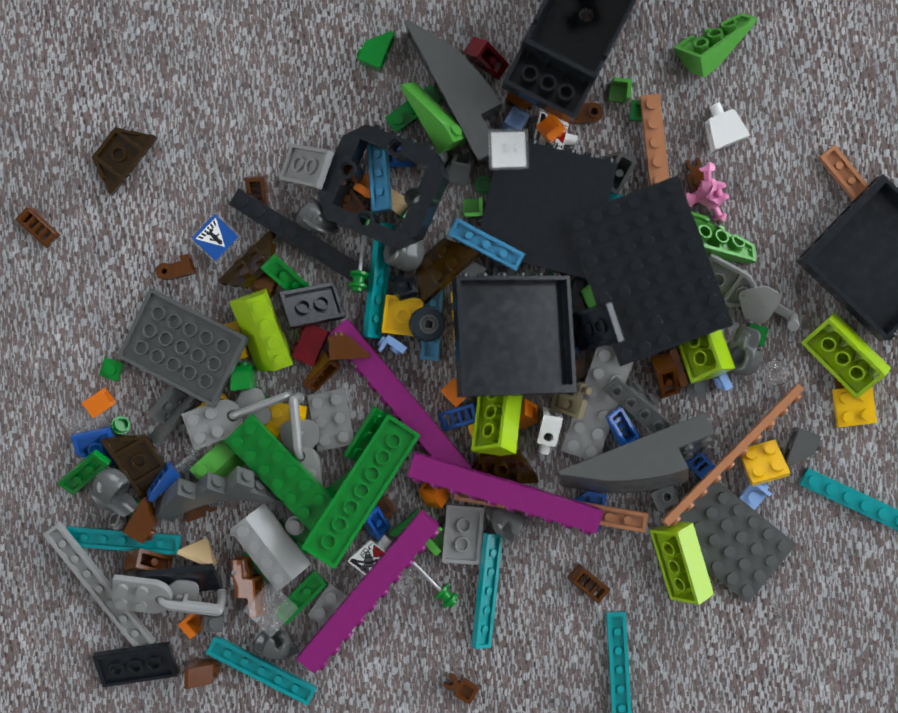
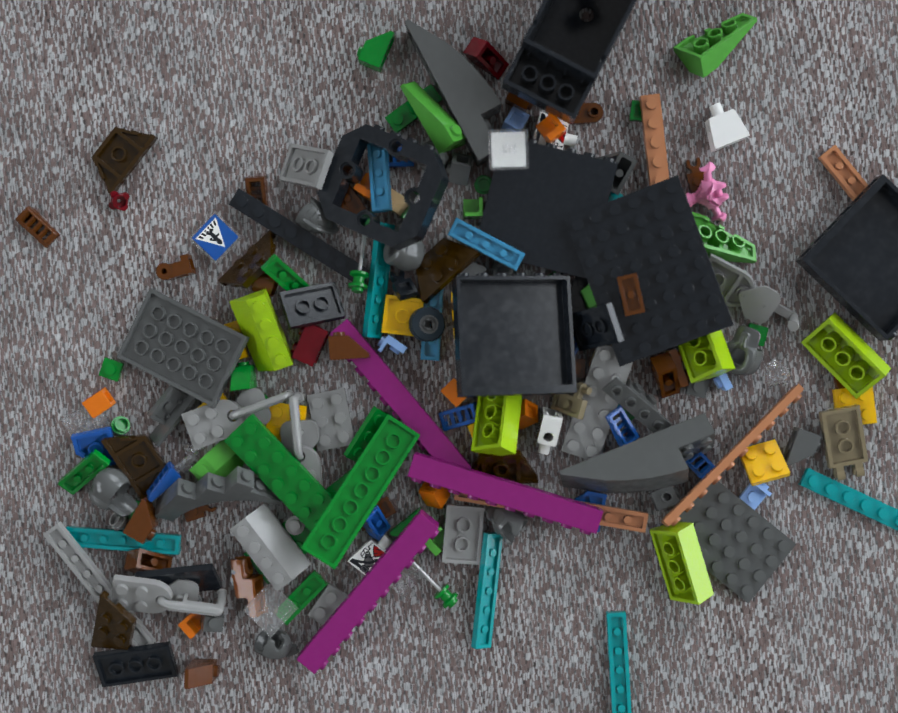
tan slope [177,538,217,567] -> none
teal plate [206,635,317,706] -> none
reddish brown slope [302,351,341,392] -> none
reddish brown plate [443,673,479,705] -> none
reddish brown slope [567,563,610,604] -> none
bright green panel [608,77,632,104] -> none
none -> dark brown wing [91,591,137,650]
none -> dark red plate [108,190,130,211]
none -> reddish brown plate [617,273,645,316]
none -> dark tan tile [819,404,868,481]

